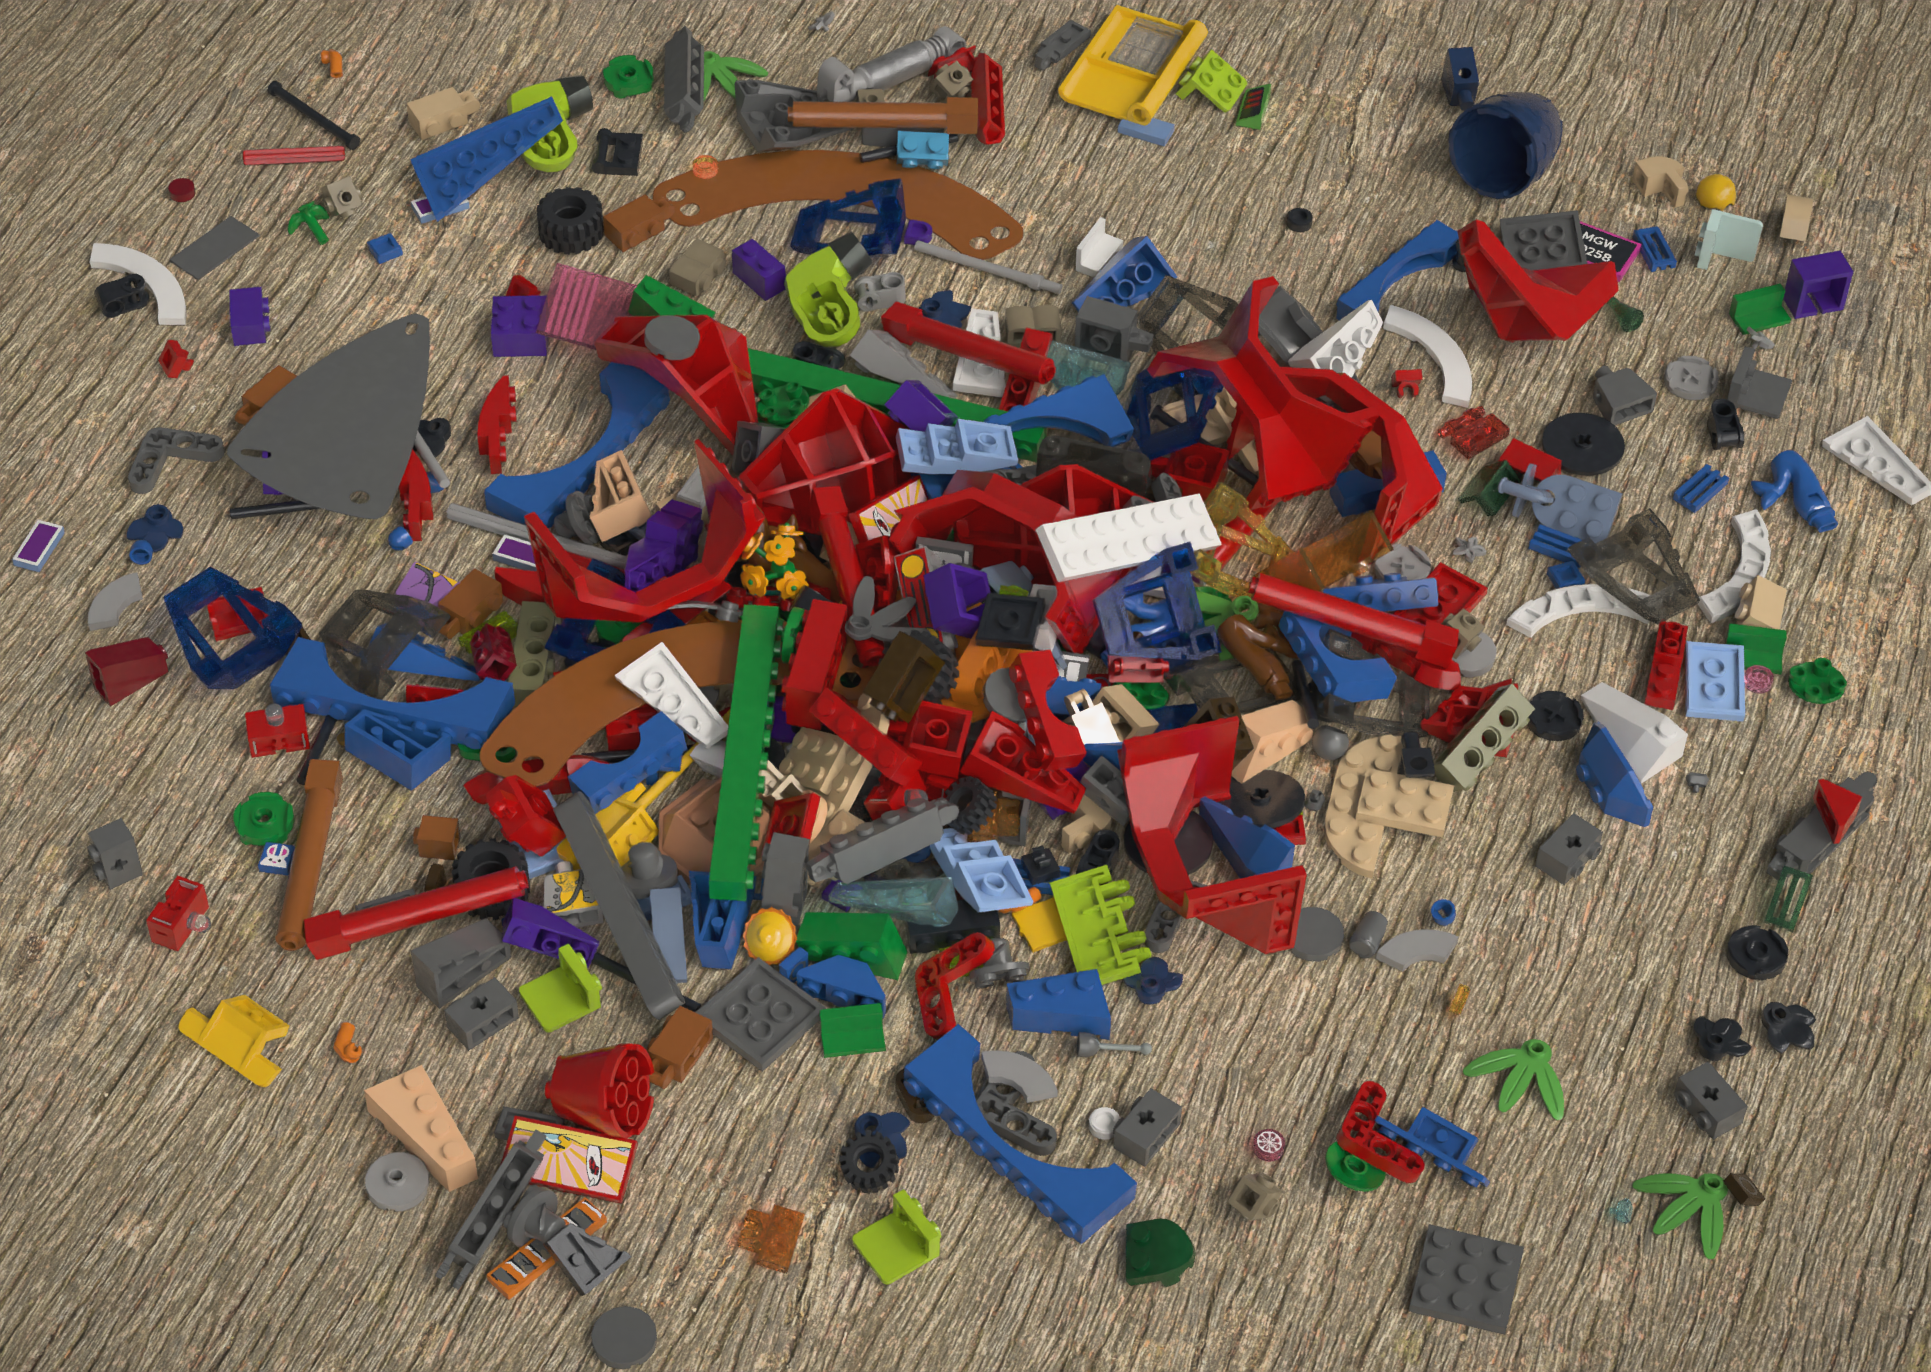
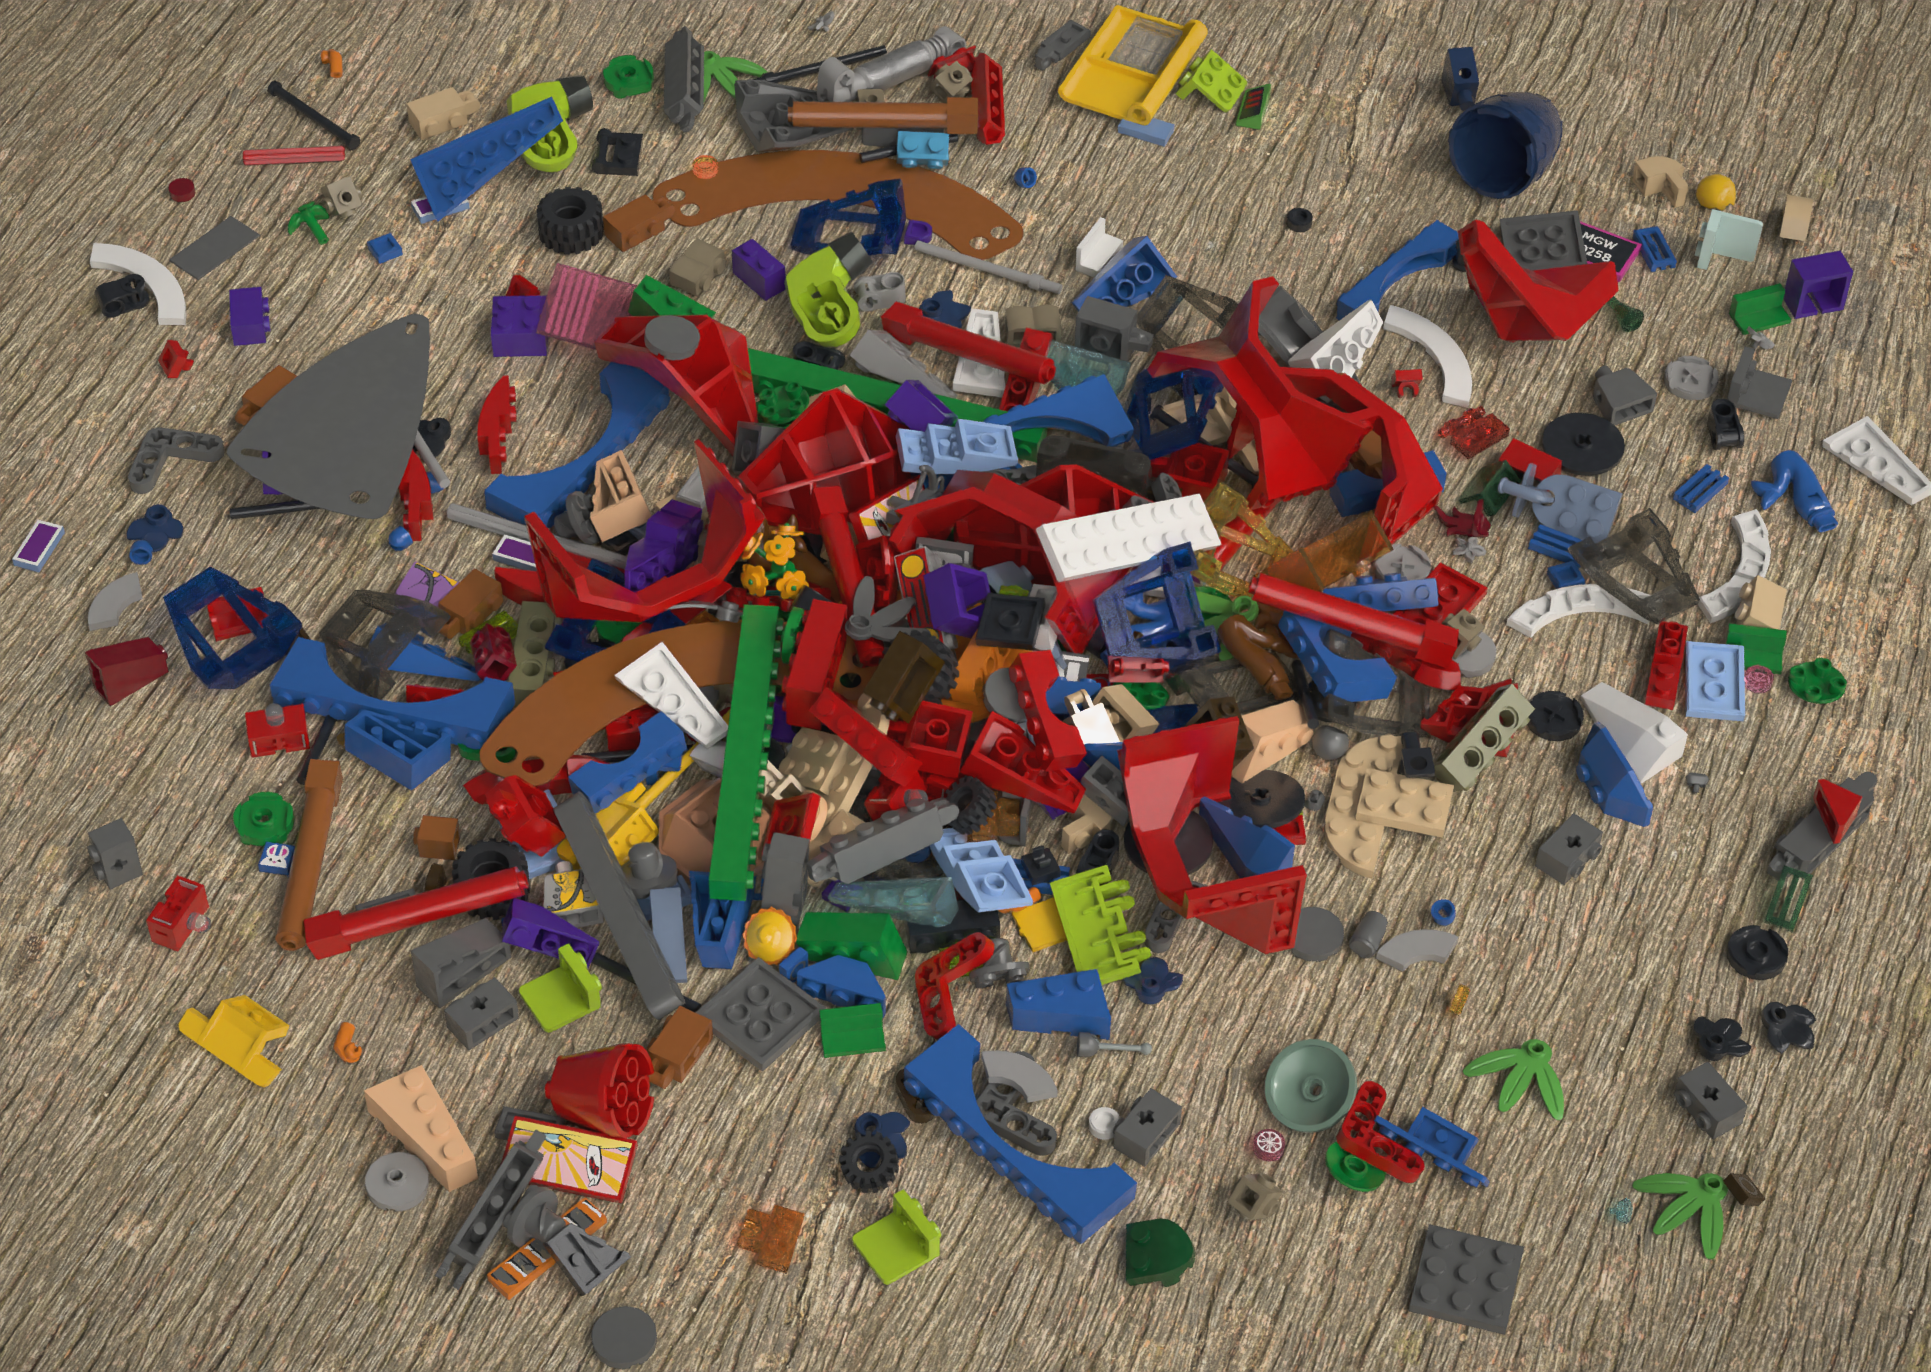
none -> black bar [753,45,887,83]
none -> dark grey piece [886,465,944,525]
none -> blue hinge [1014,167,1037,188]
none -> sand green dish [1265,1039,1357,1133]
none -> dark red piece [1433,499,1491,538]

